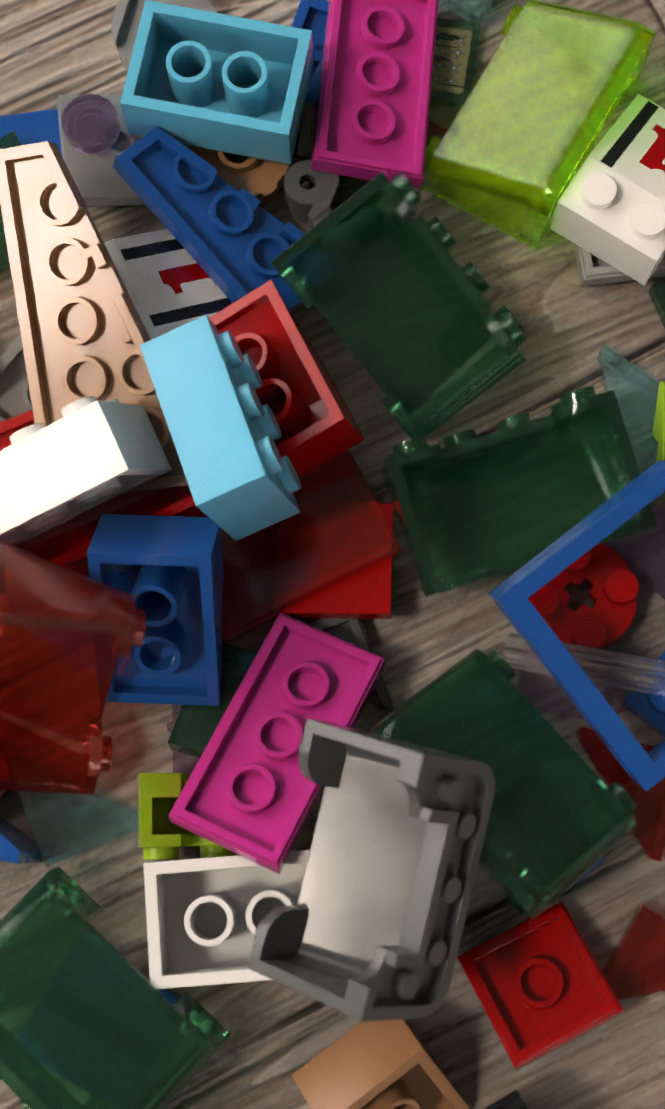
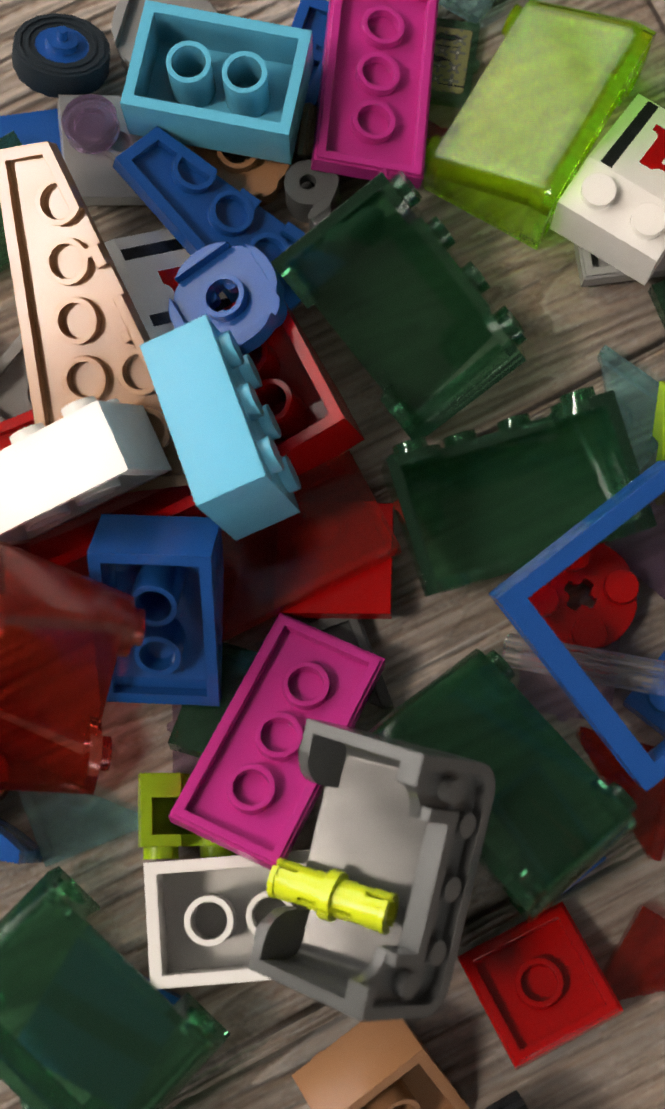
none -> black wheel [12,13,110,98]
none -> plate [168,242,287,355]
none -> neon yellow pin [266,857,399,935]

